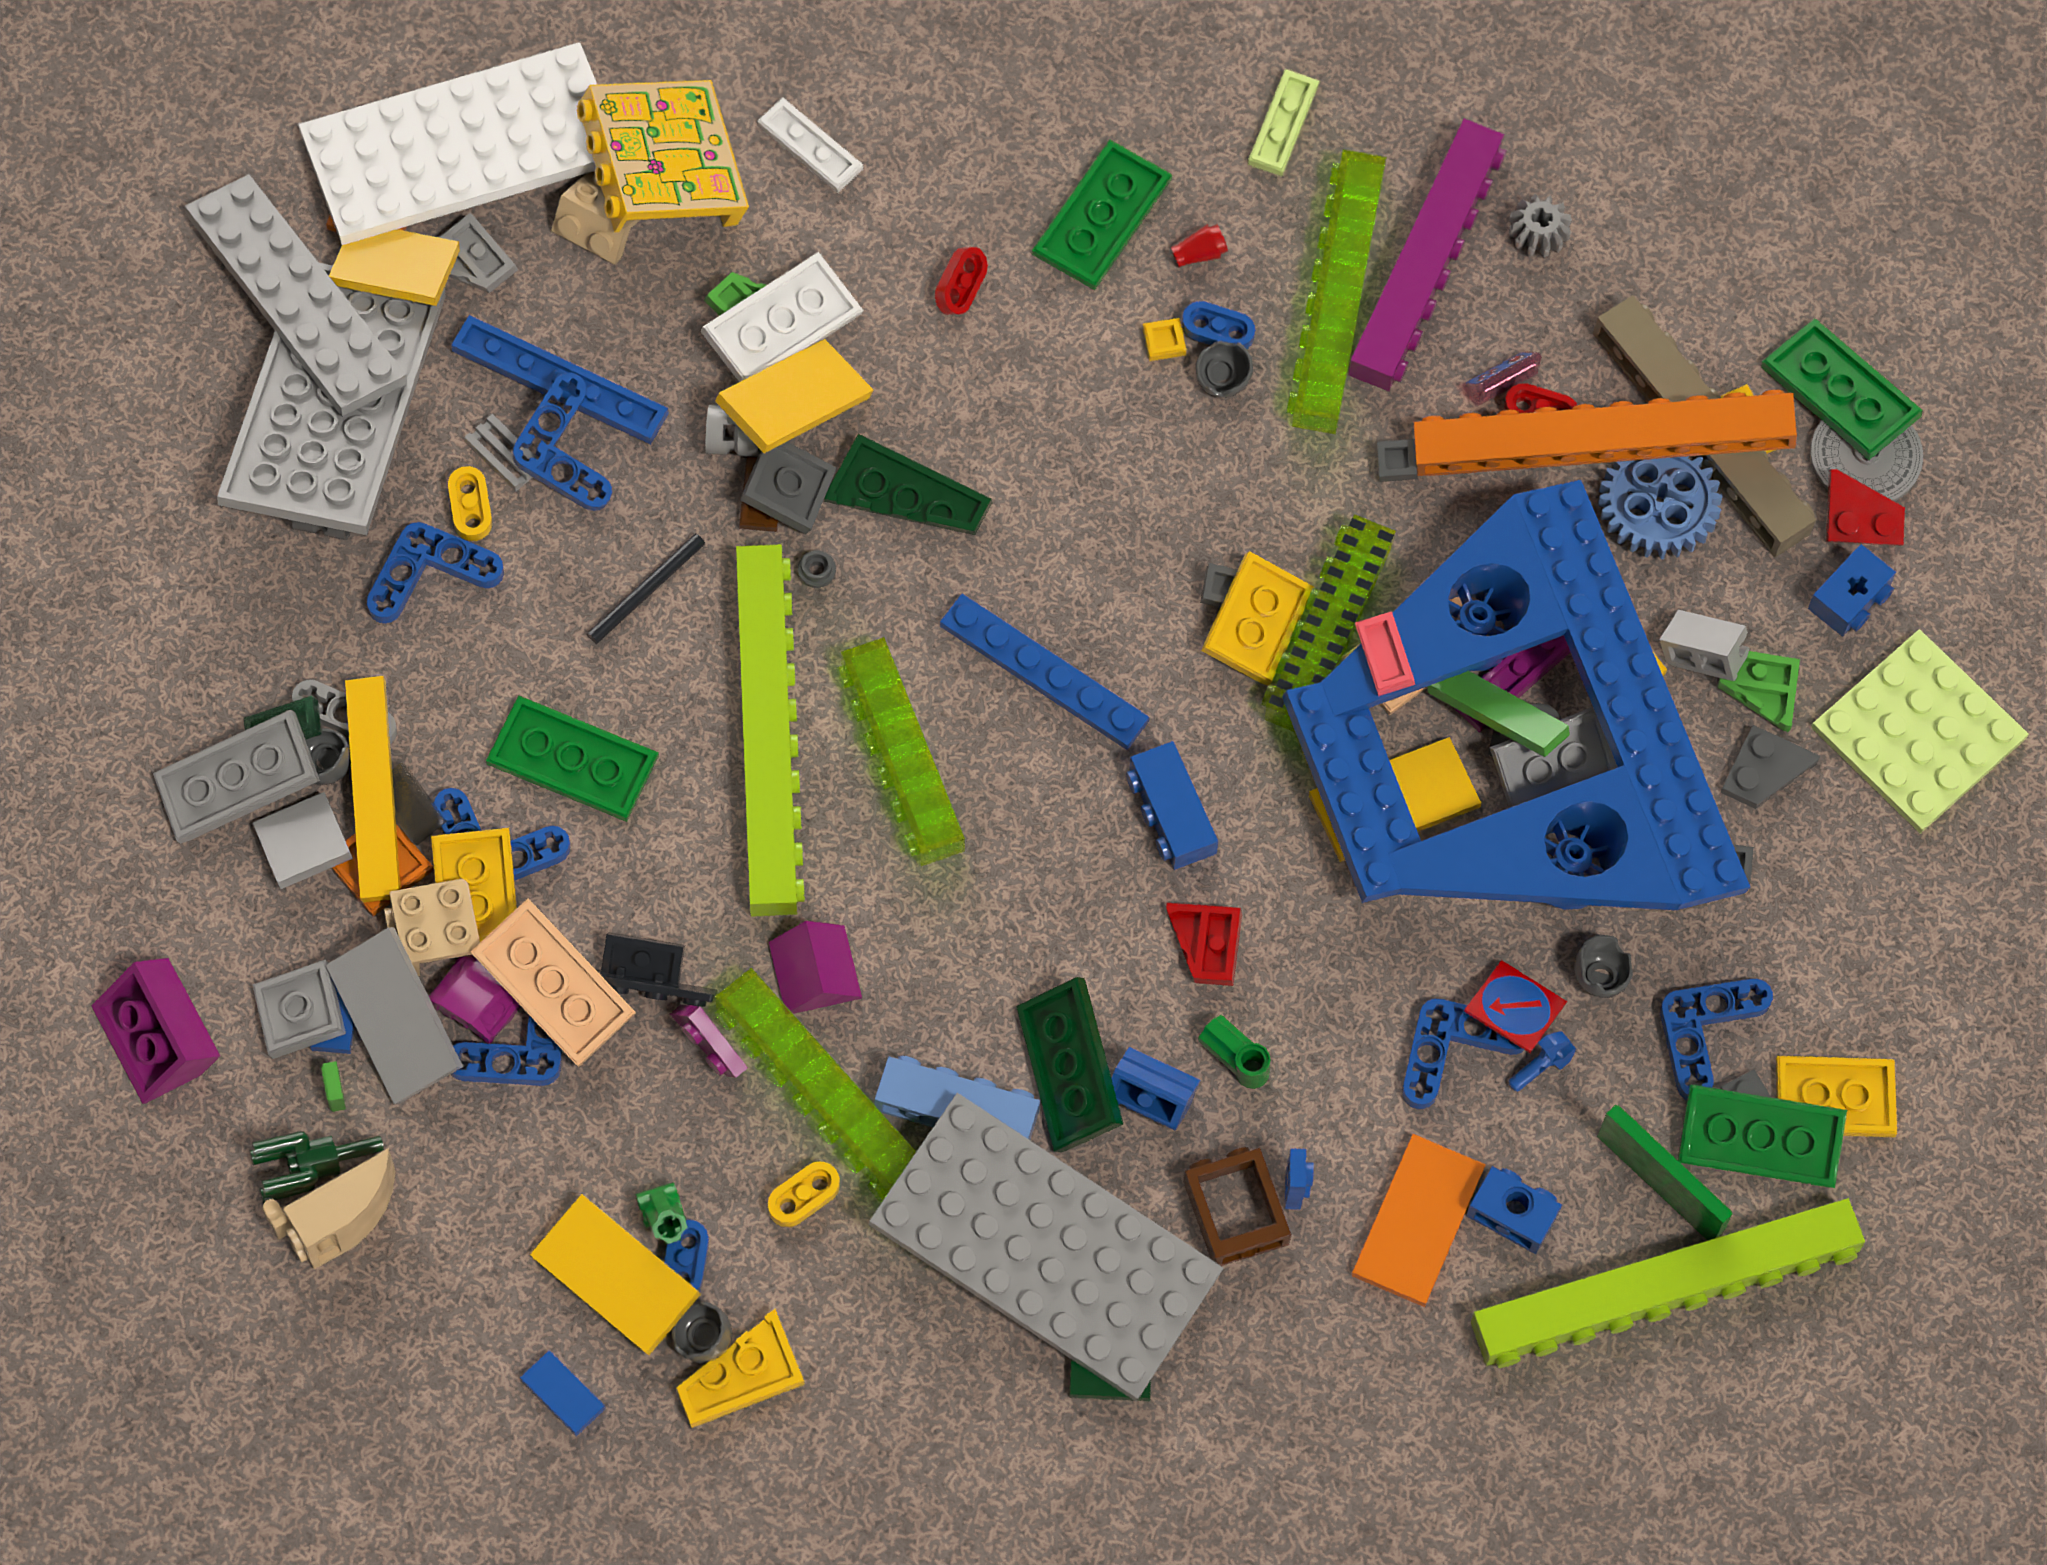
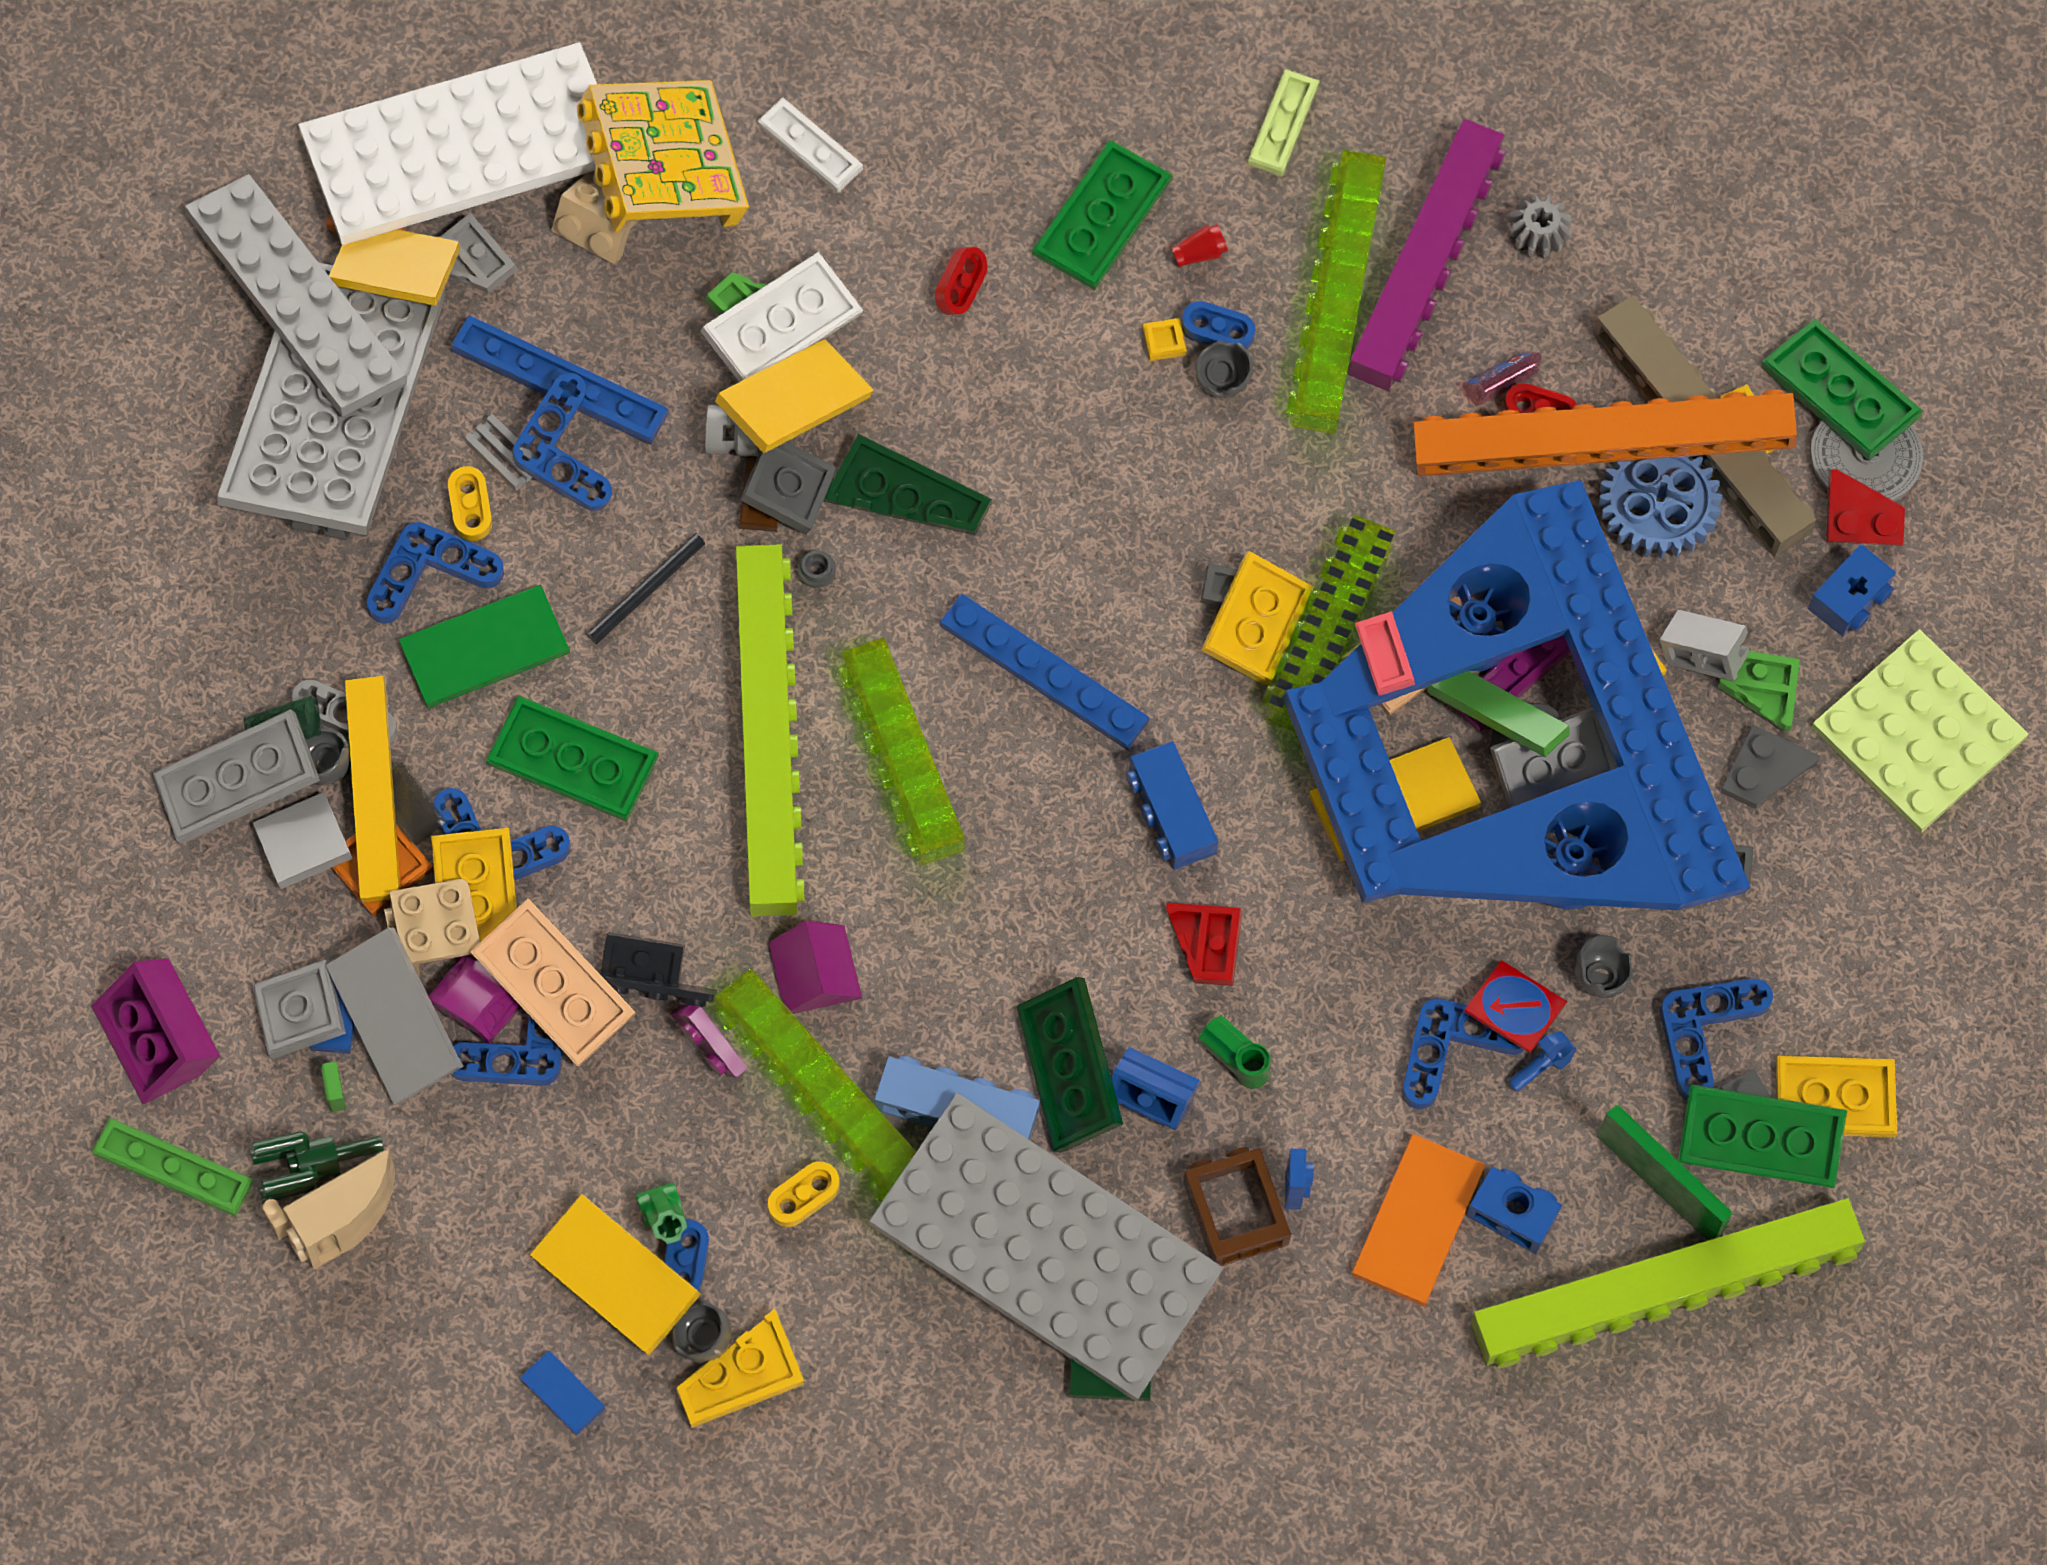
dark grey plate [1377,439,1418,482] -> none
none -> bright green tile [92,1118,254,1217]
none -> green tile [399,584,570,709]

